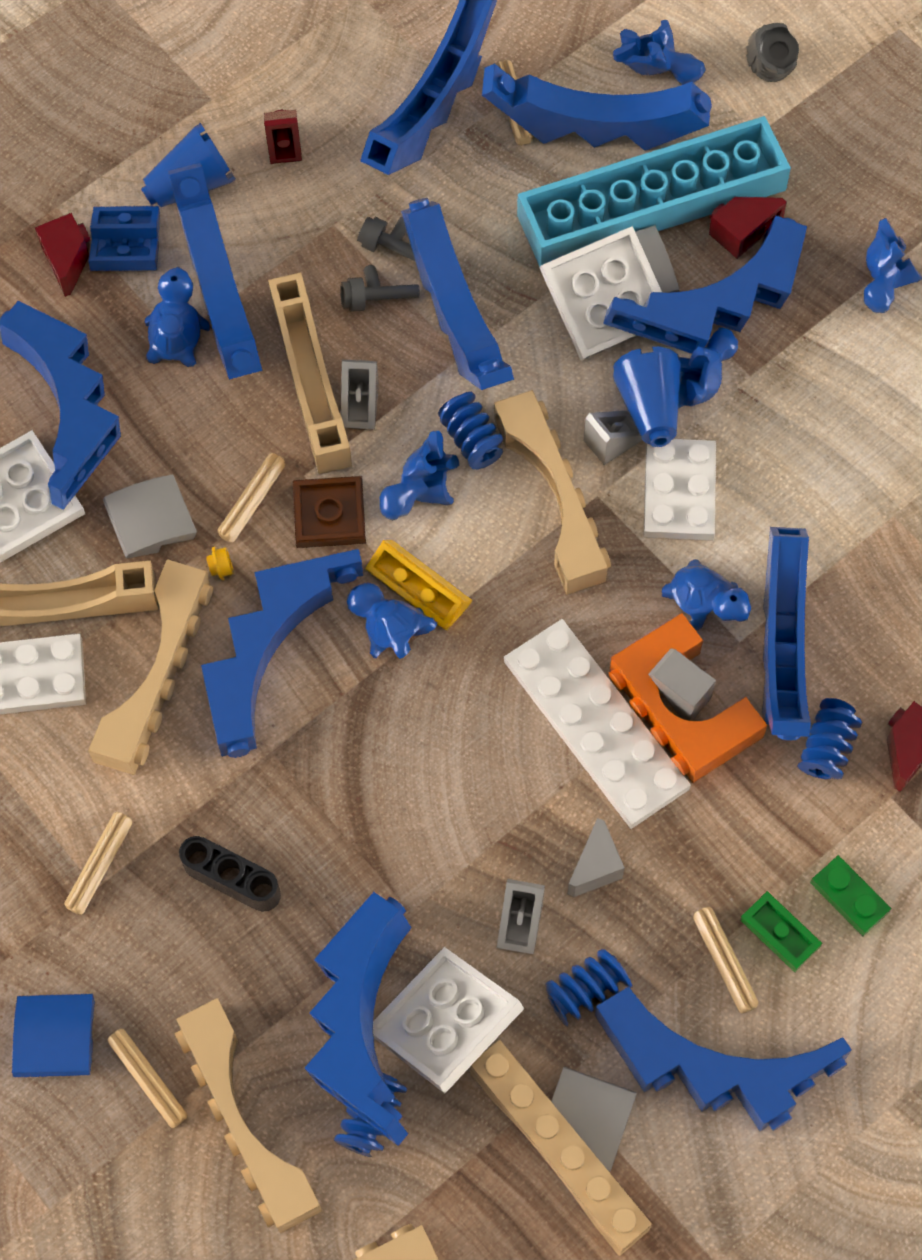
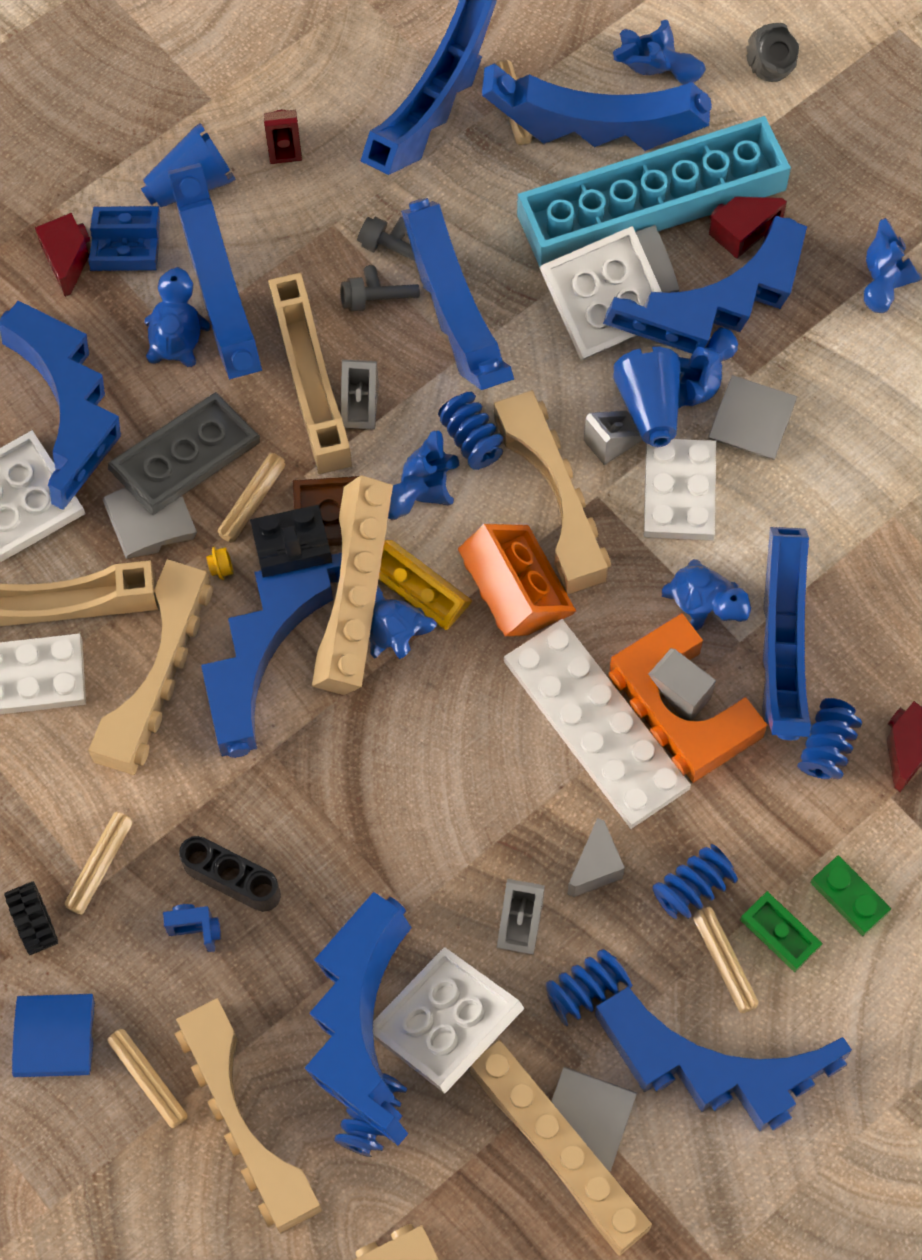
none -> black tyre [4,881,59,955]
none -> dark grey tile [108,392,260,515]
none -> blue bracket [163,904,221,952]
none -> black hinge [250,505,332,578]
none -> tan arch [312,475,393,695]
none -> orange slope [458,524,576,636]
none -> blue piece [652,844,738,919]
none -> light grey slope [709,375,797,460]

